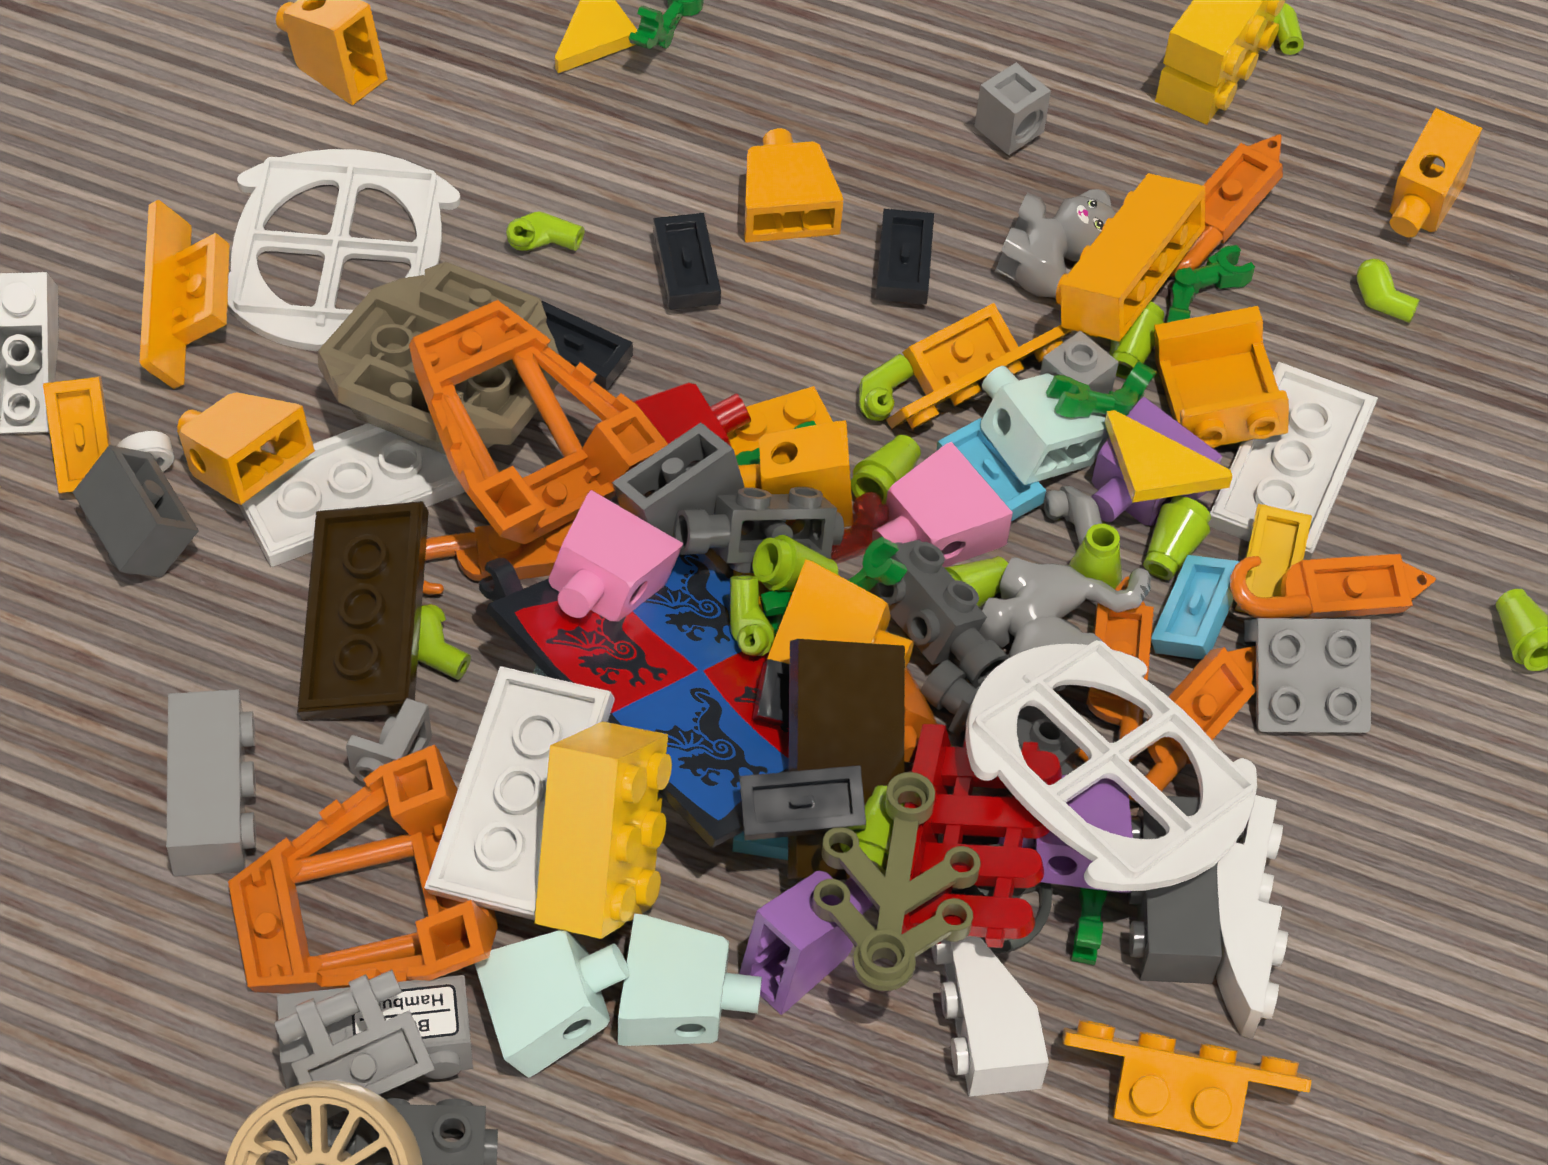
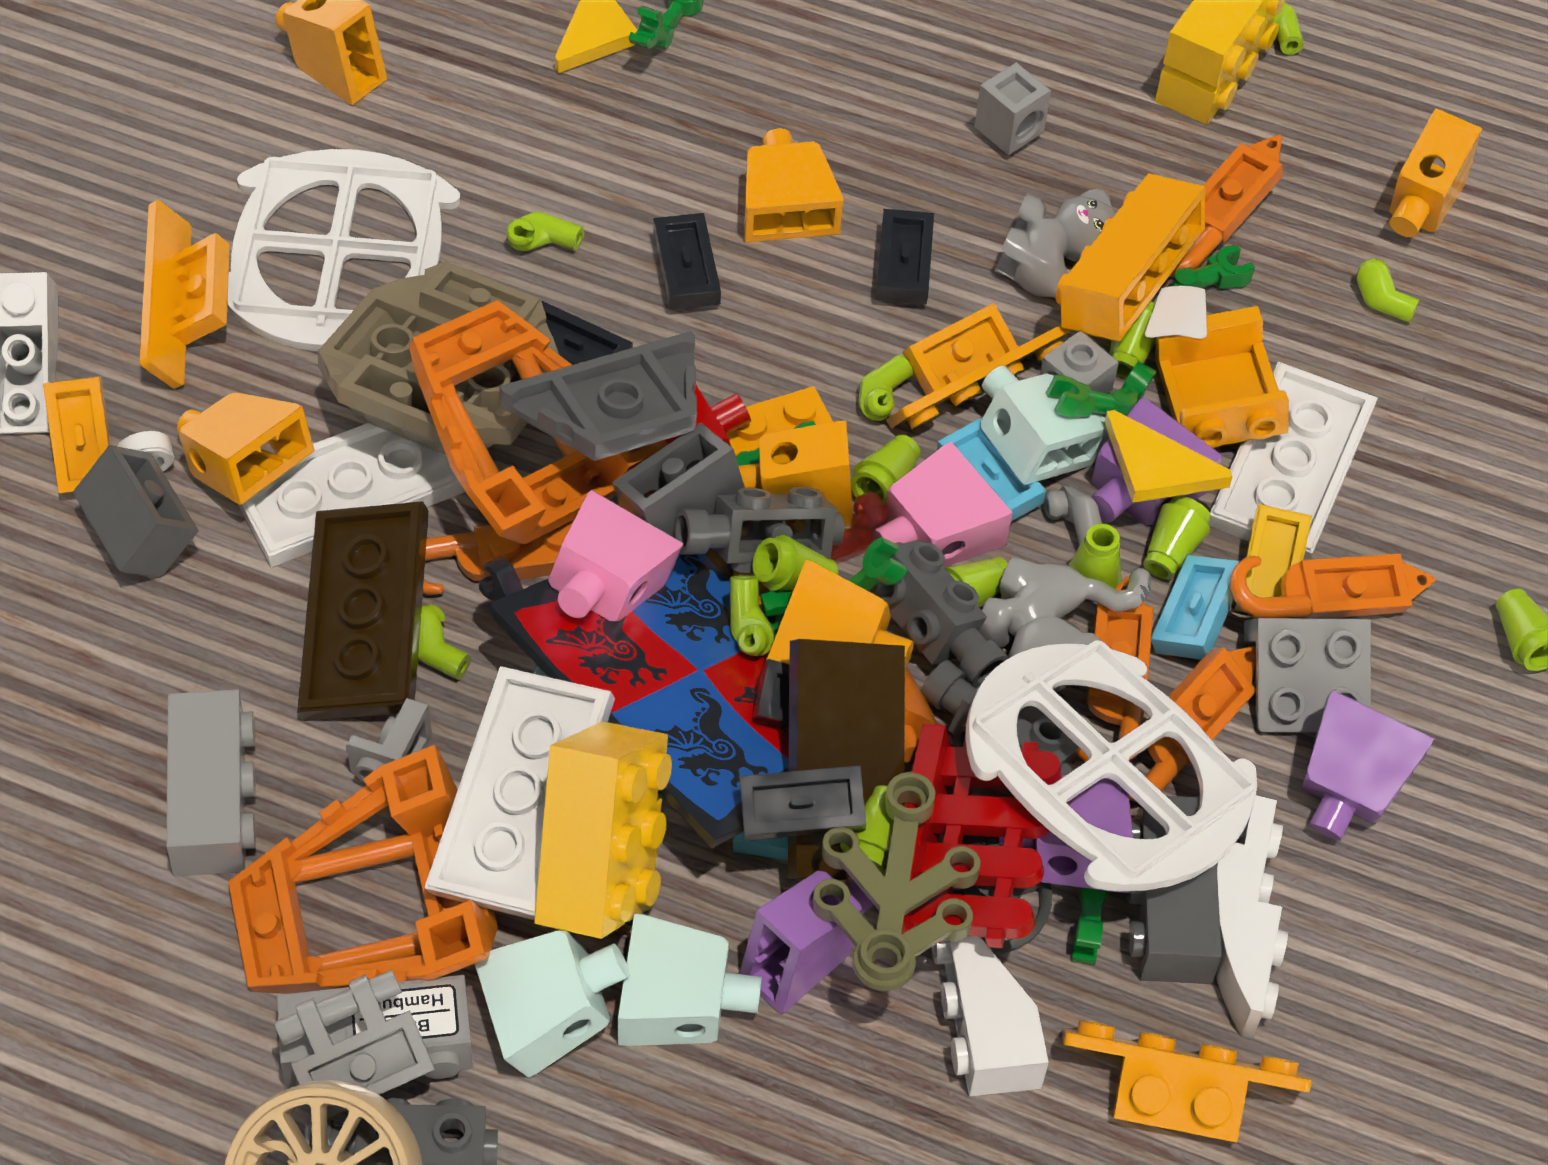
none -> dark grey wing [499,331,697,461]
none -> white sticker [1145,286,1207,339]
none -> medium lavender torso [1301,690,1434,841]

